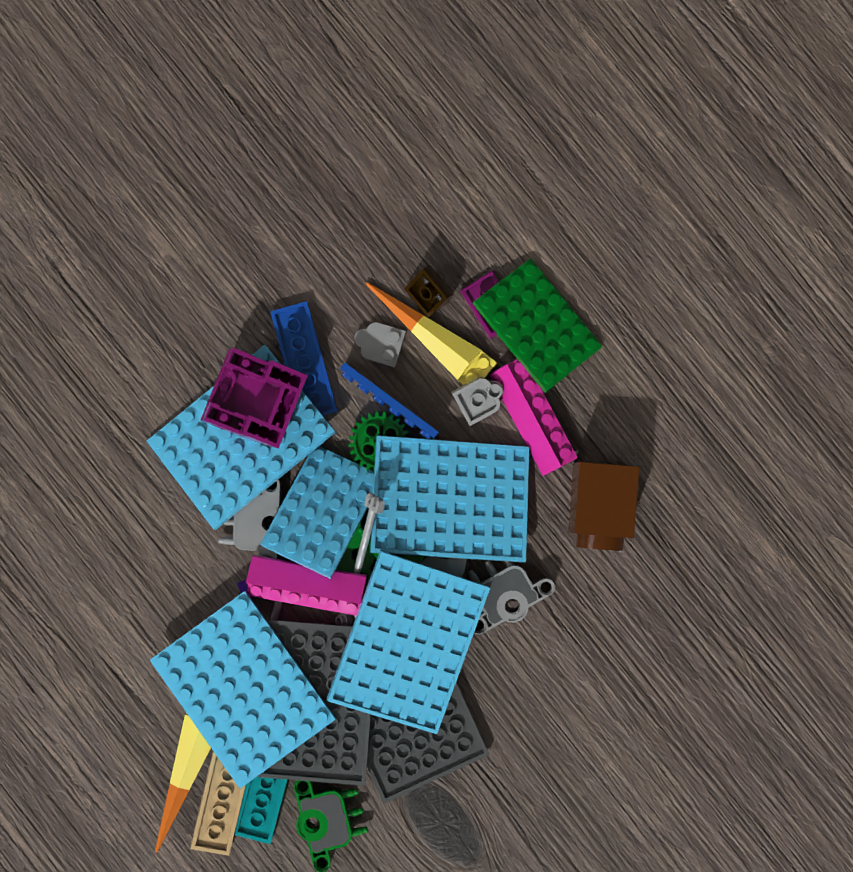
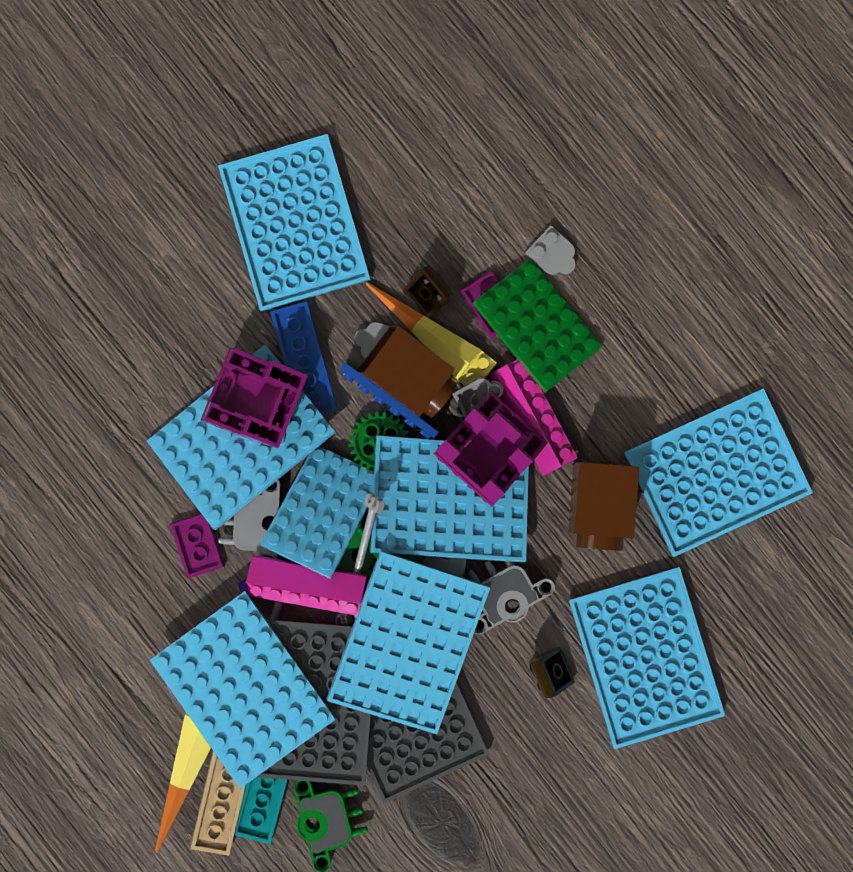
none -> magenta tile [170,514,225,579]
none -> medium azure plate [218,134,370,312]
none -> reddish brown container [357,326,457,418]
none -> magenta slope [433,391,548,507]
none -> light grey plate [525,225,575,276]
none -> dark brown brick [529,647,575,698]
none -> medium azure plate [569,567,725,749]
none -> medium azure plate [624,388,813,557]

